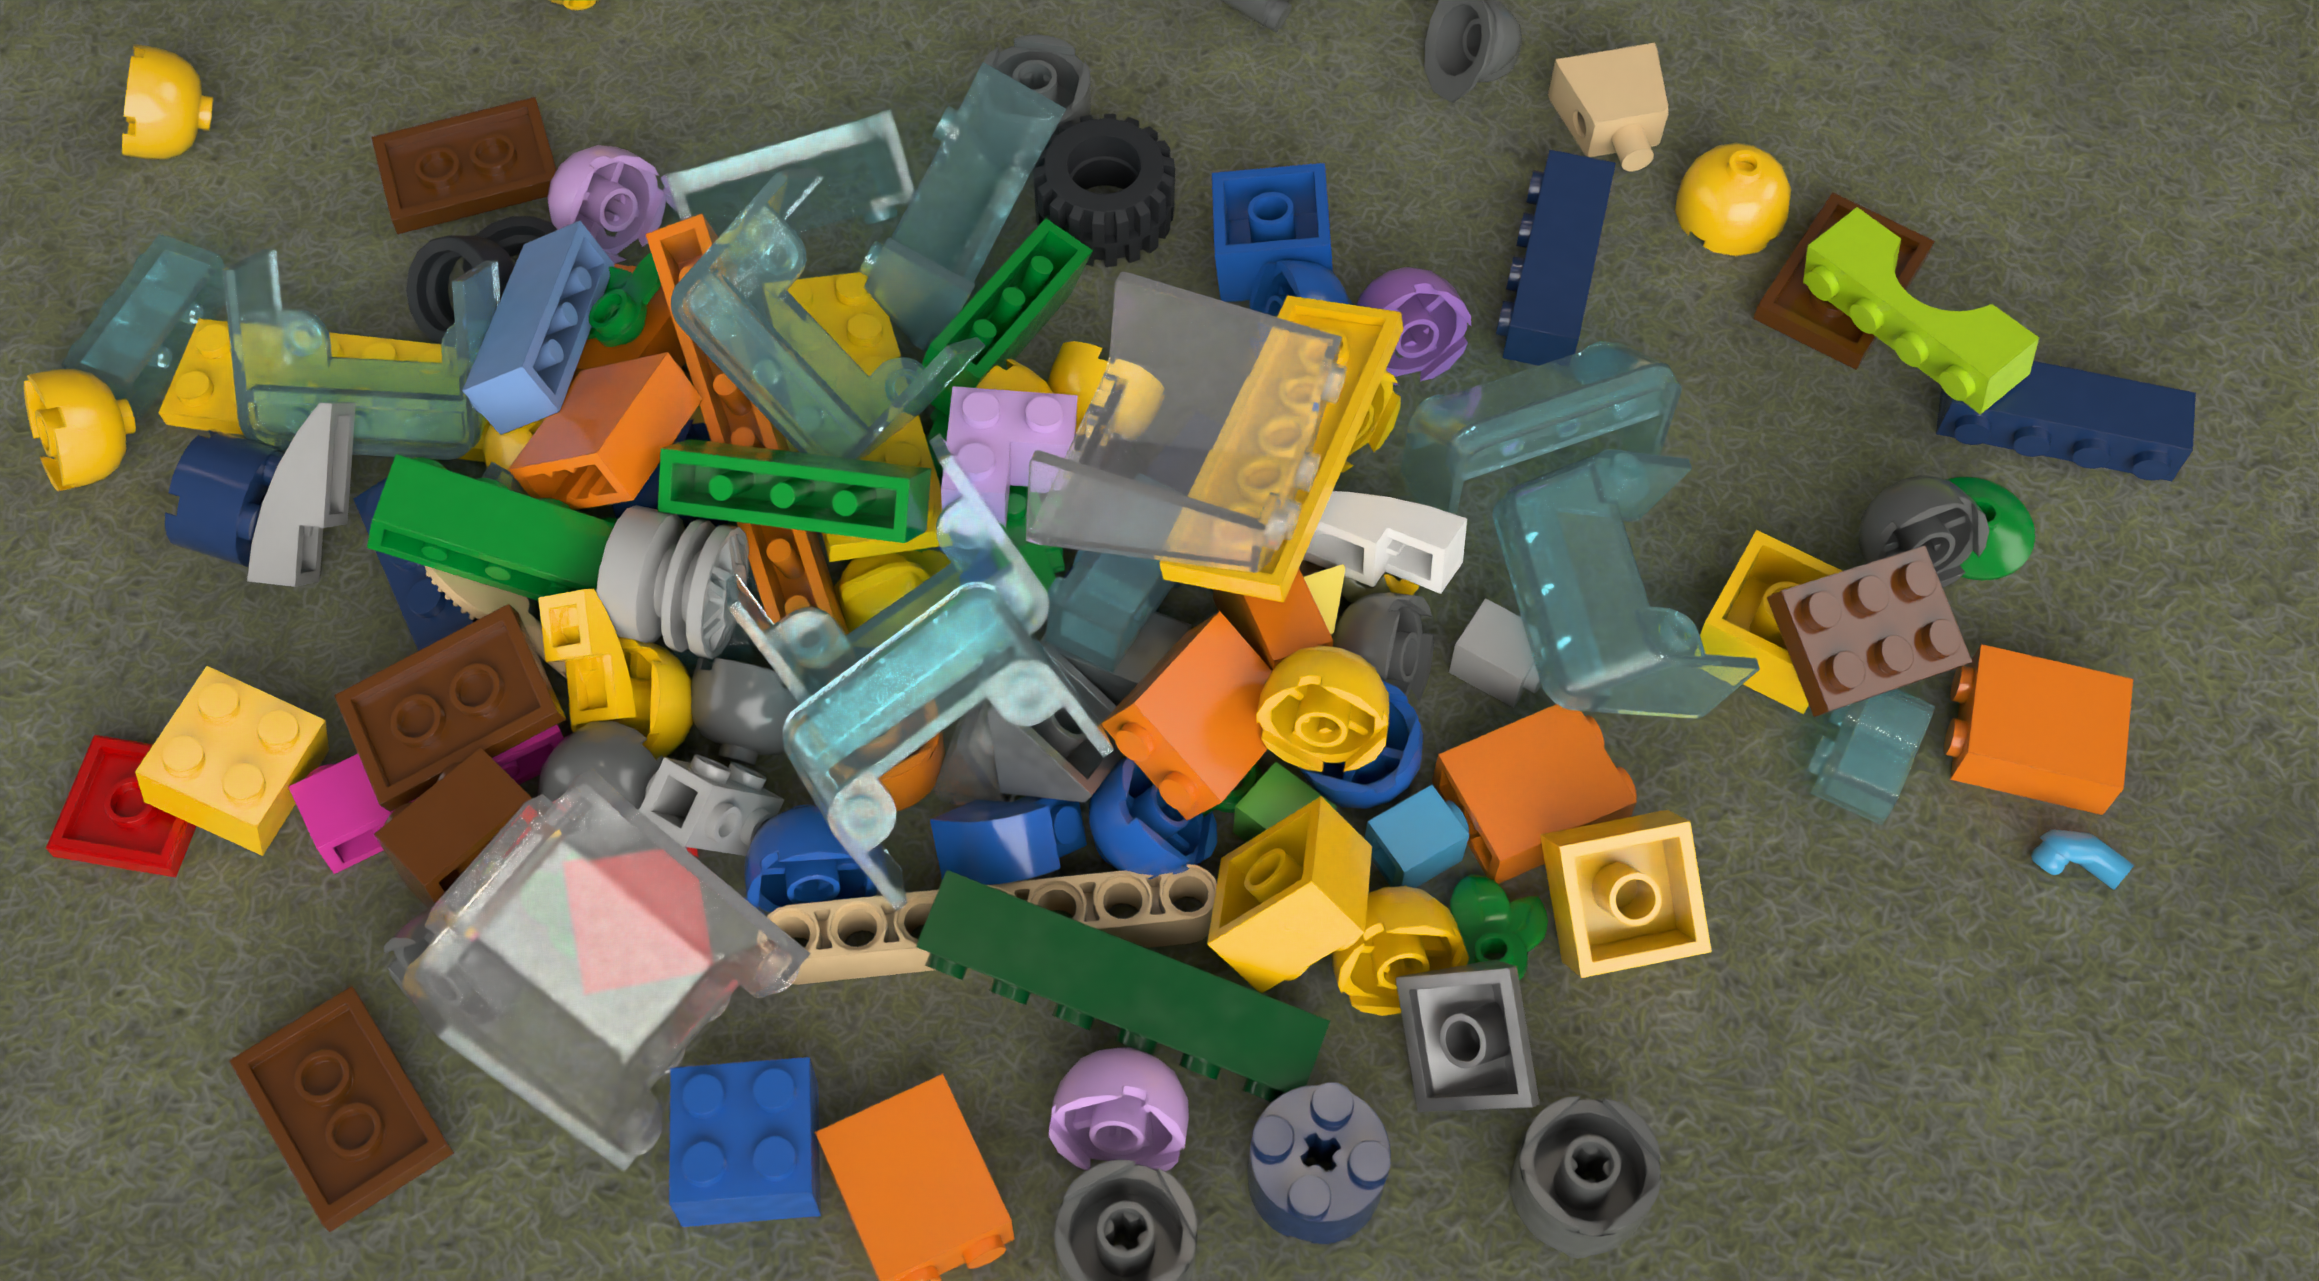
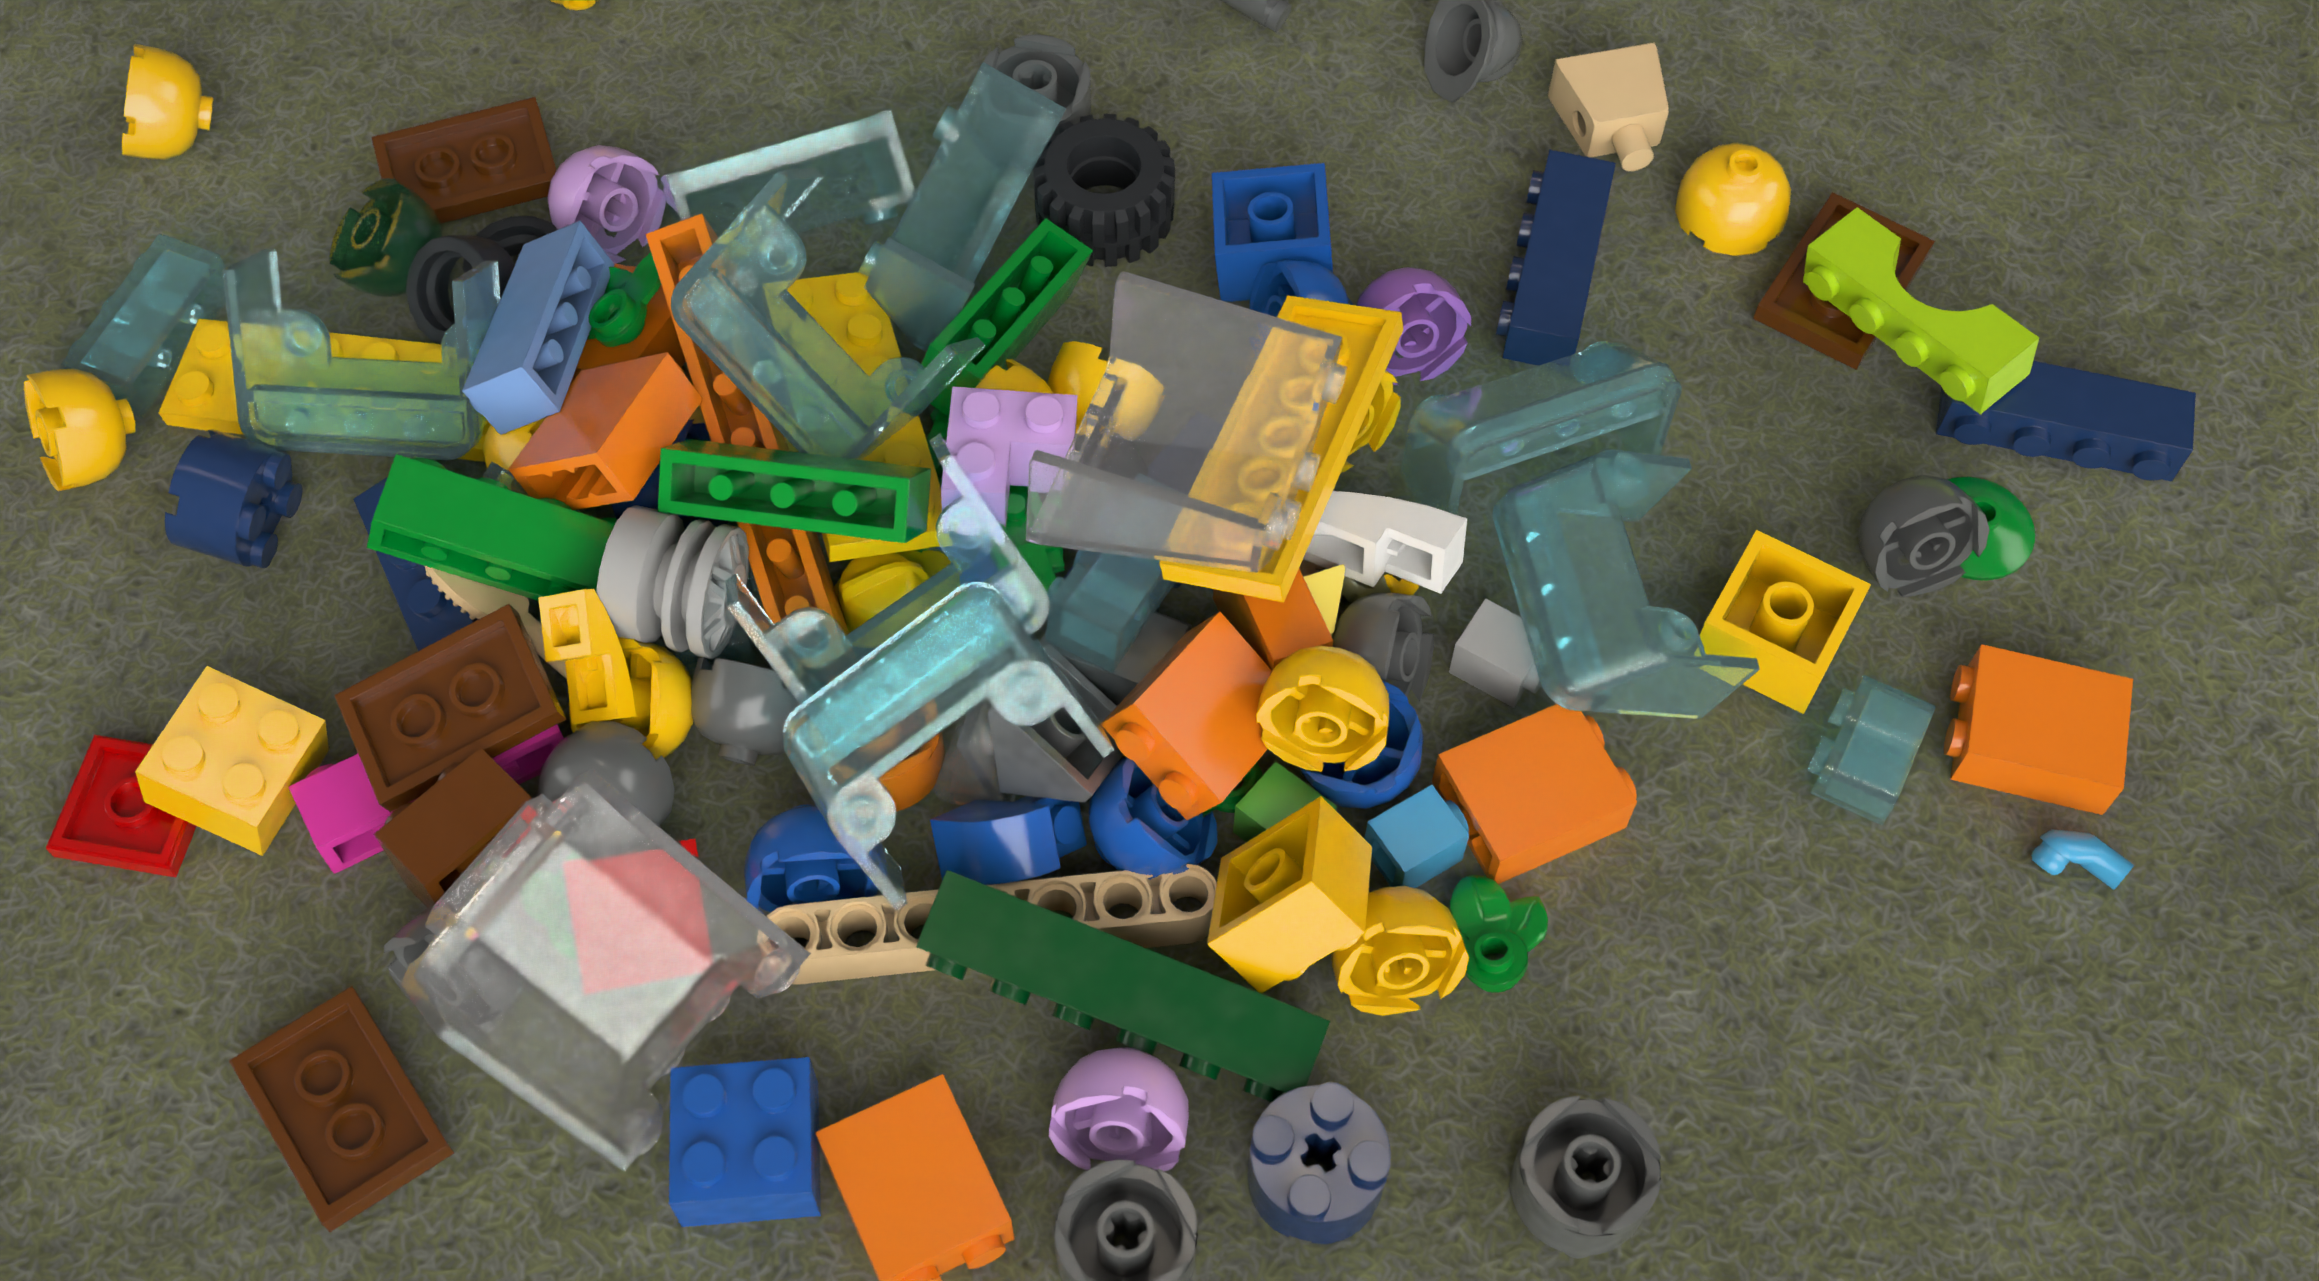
light grey slope [247,401,356,587] -> none
light grey brick [636,755,784,856] -> none
flat silver slope [1396,960,1540,1112] -> none
yellow brick [1540,810,1712,978] -> none
plate [1767,546,1972,717] -> none
none -> clear green cylinder [329,178,442,297]

